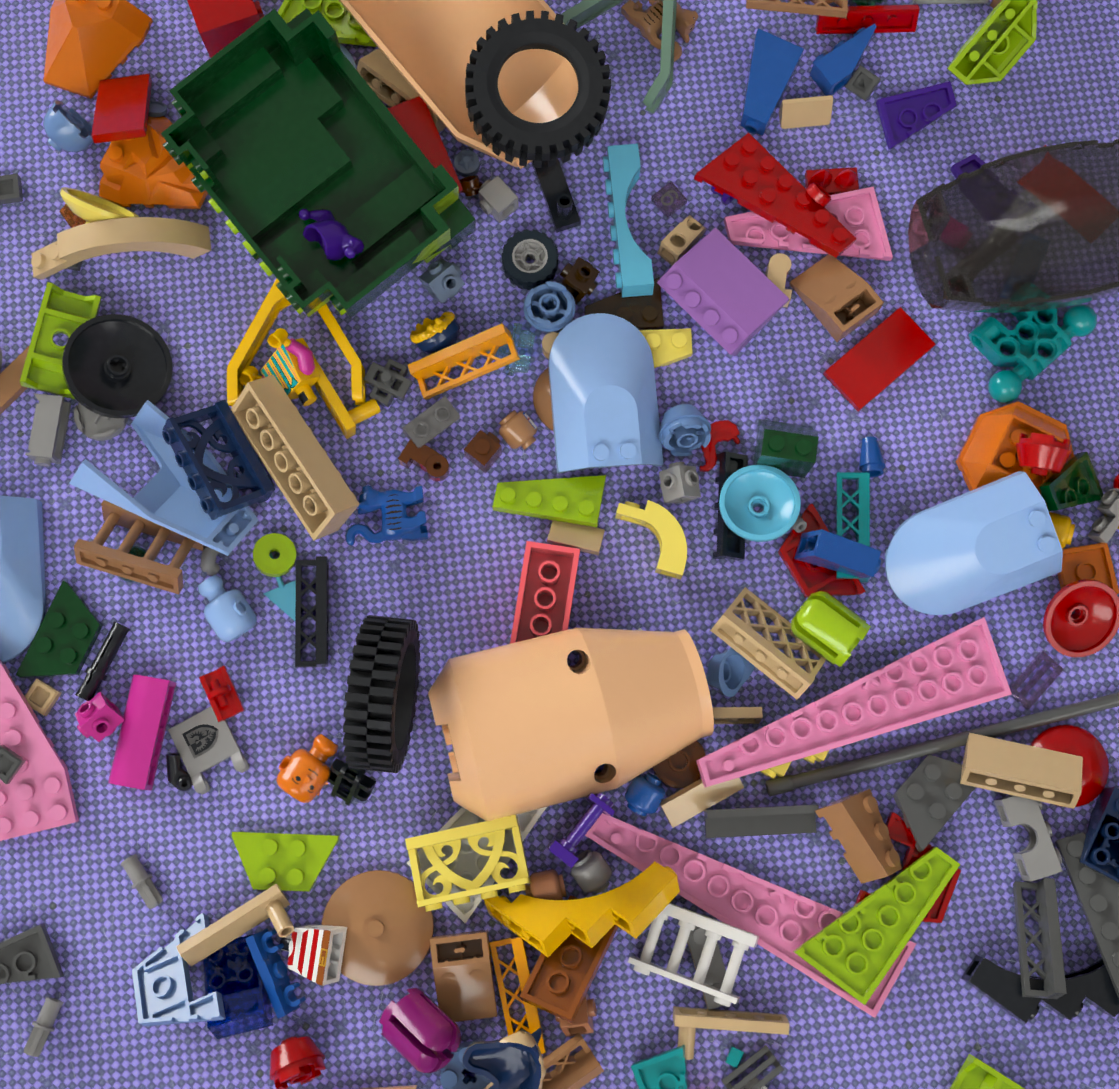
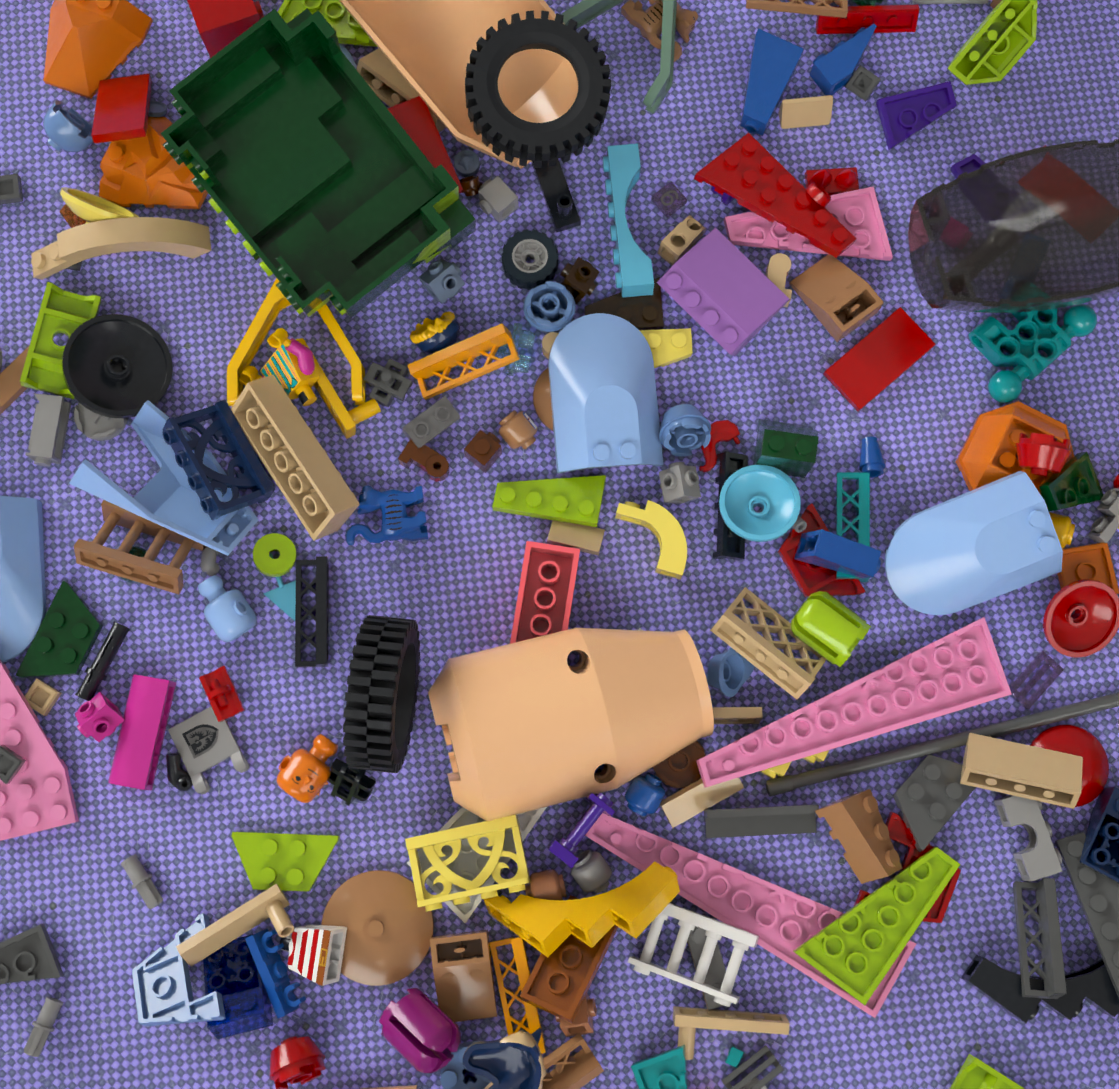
dark purple piece [299,208,365,261] -> none

